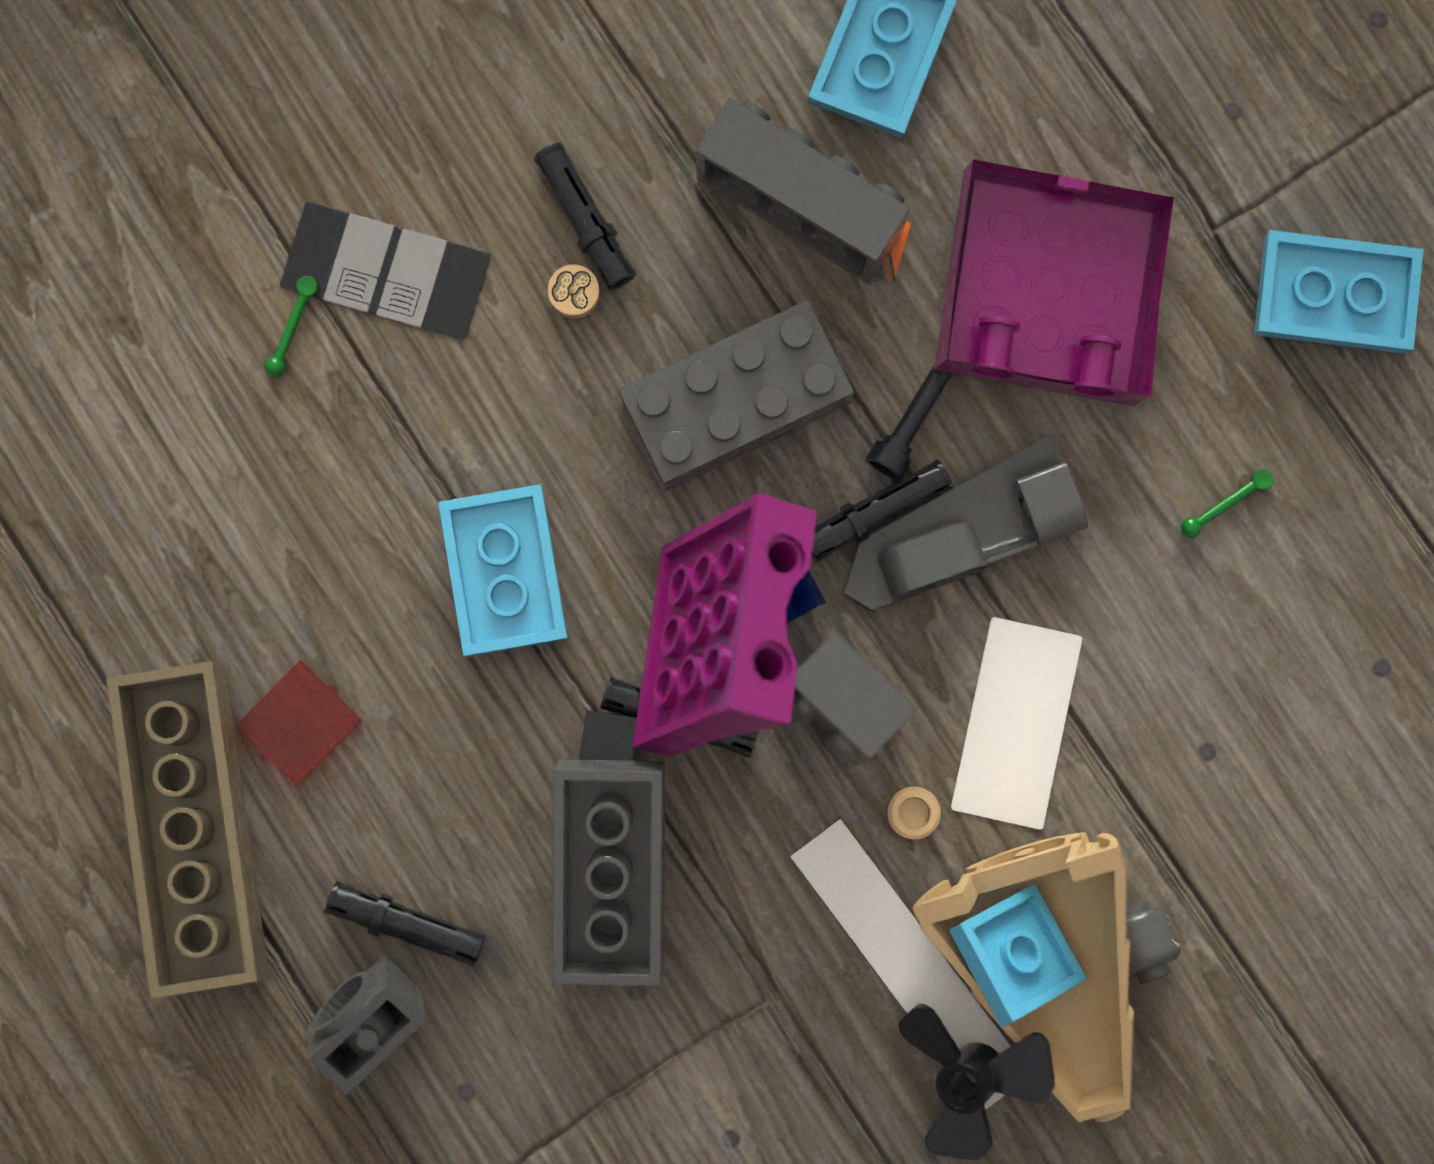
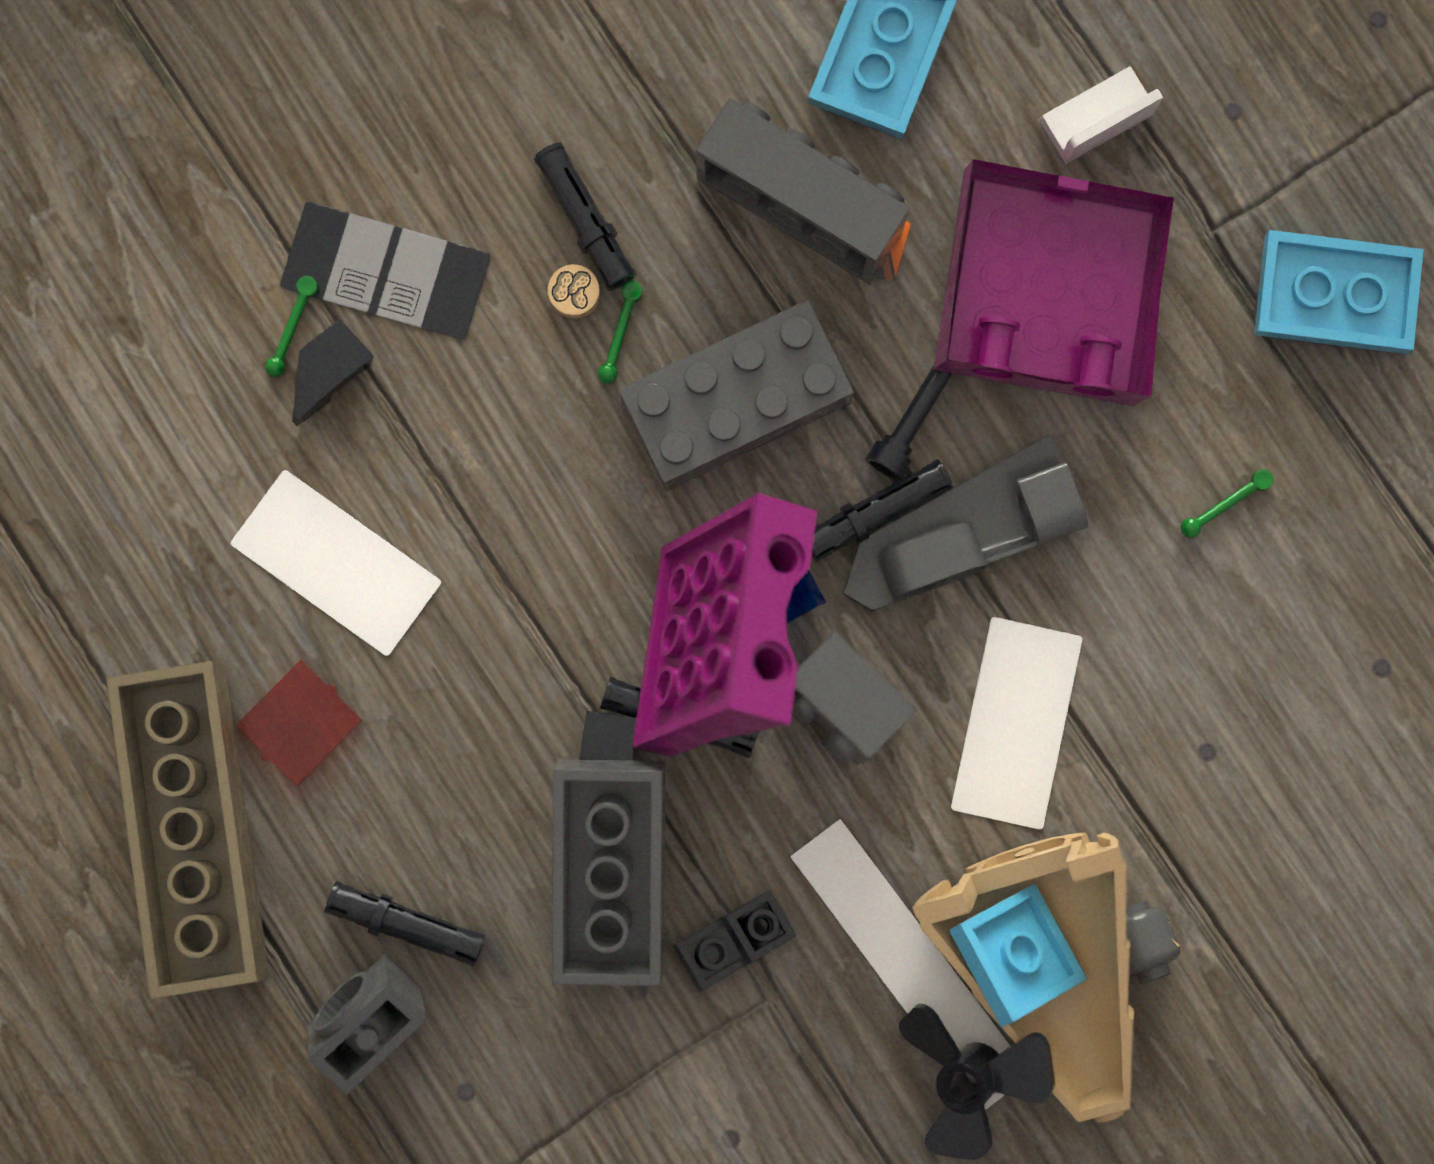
medium azure plate [438,484,568,658] -> none
tan tile [887,787,941,839] -> none
none -> white sticker [231,470,441,656]
none -> black slope [292,319,374,426]
none -> green hinge [597,281,642,384]
none -> black slope [673,890,796,992]
none -> white panel [1040,66,1163,164]

